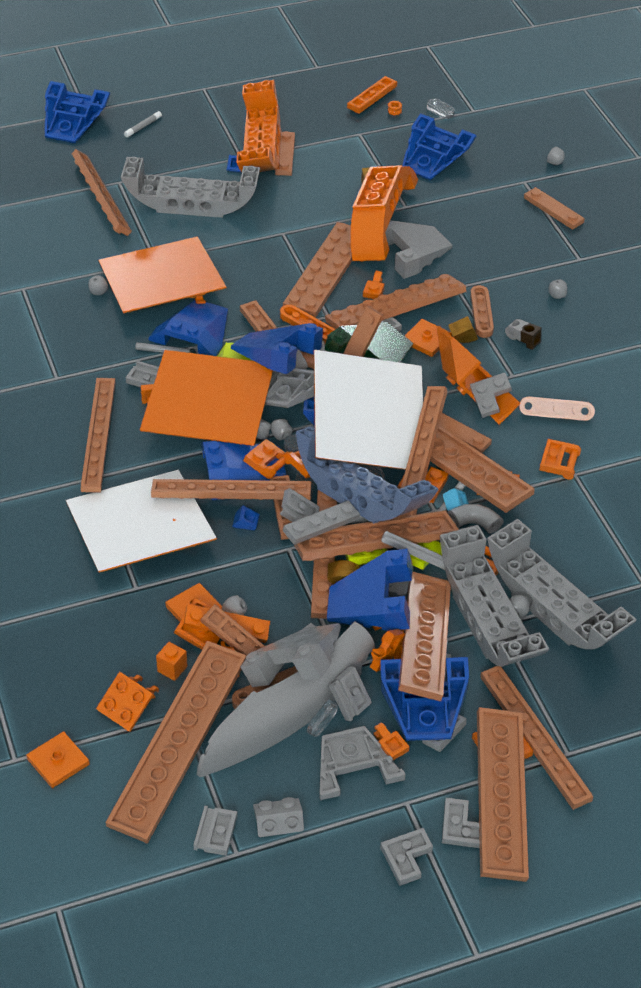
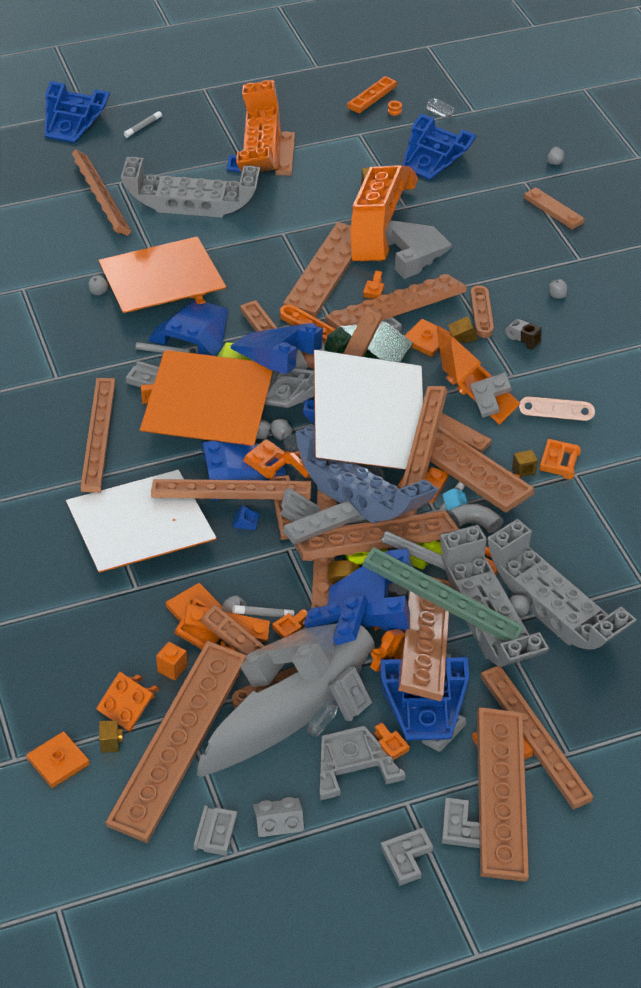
none -> pearl gold plate [99,720,123,753]
none -> light grey bar [232,605,294,618]
none -> orange plate [272,609,308,638]
none -> blue plate [304,594,368,645]
none -> sand green plate [362,547,524,642]
none -> pearl gold plate [512,450,538,477]

